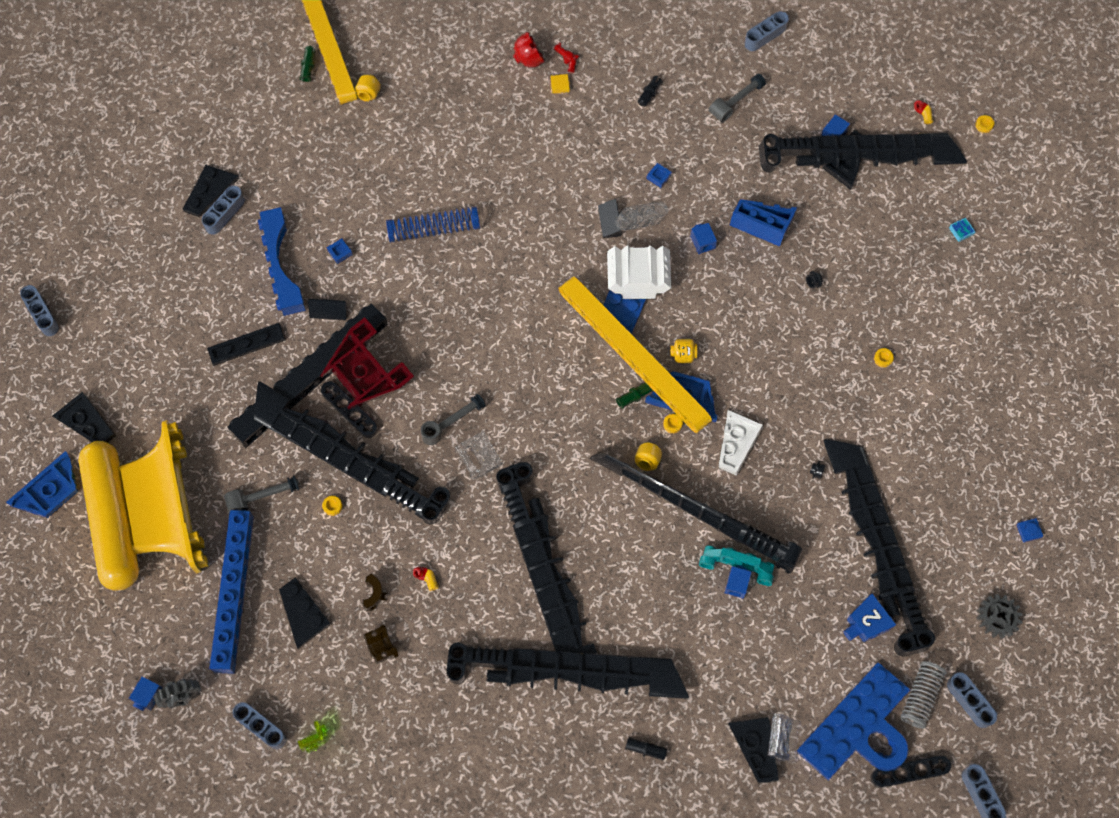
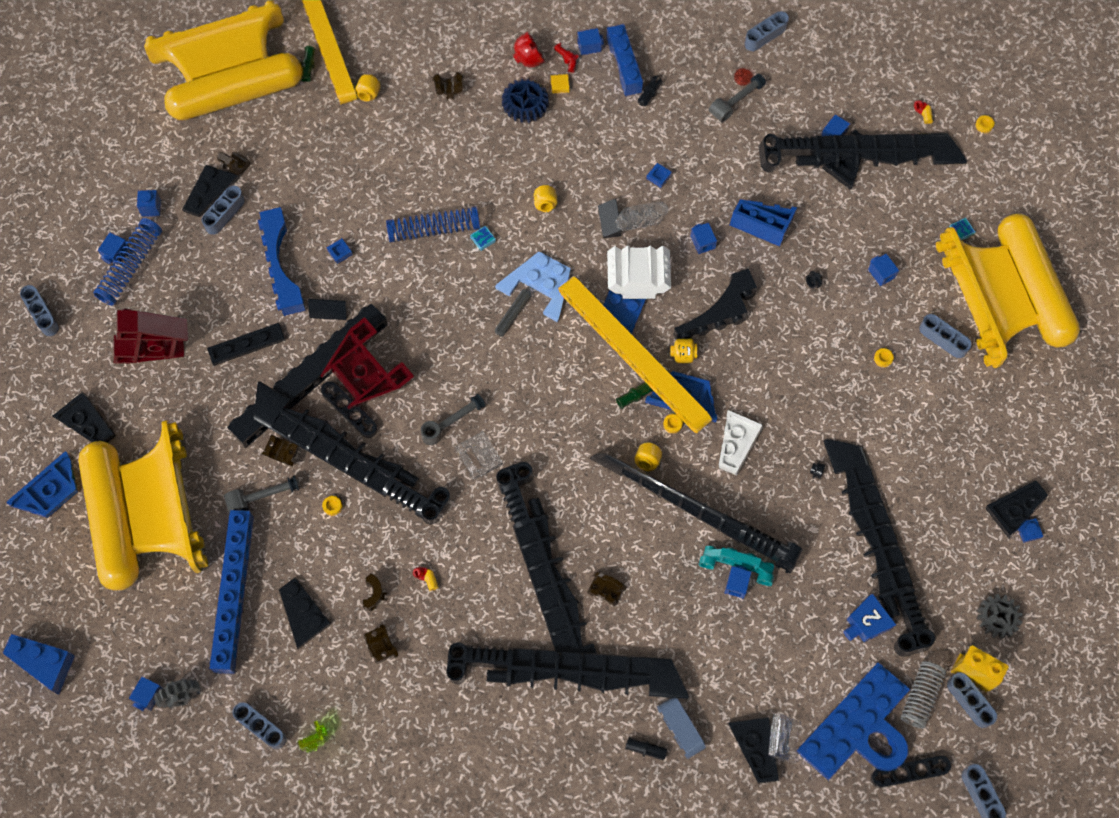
none -> blue wedge [3,634,75,695]
none -> blue piece [93,218,163,306]
none -> blue brick [98,232,129,265]
none -> dark red wedge [113,308,188,364]
none -> blue brick [137,190,161,217]
none -> yellow piece [144,0,303,121]
none -> dark brown piece [217,152,251,175]
none -> dark brown piece [262,434,300,467]
none -> dark brown piece [432,72,464,100]
none -> tile [470,226,496,251]
none -> light blue wing [495,252,571,322]
none -> dark grey axle [495,289,531,337]
none -> dark blue gear [502,77,549,123]
none -> yellow head [533,185,558,212]
none -> blue brick [577,28,604,55]
none -> dark brown piece [587,572,627,607]
none -> blue arch [606,24,643,96]
none -> sand blue beam [657,698,706,759]
none -> black arch [673,269,757,340]
none -> clear red tile [734,68,752,86]
none -> blue brick [868,254,899,286]
none -> sand blue beam [919,314,971,358]
none -> yellow piece [936,213,1080,368]
none -> yellow panel [950,645,1009,692]
none -> black wing [986,480,1048,539]

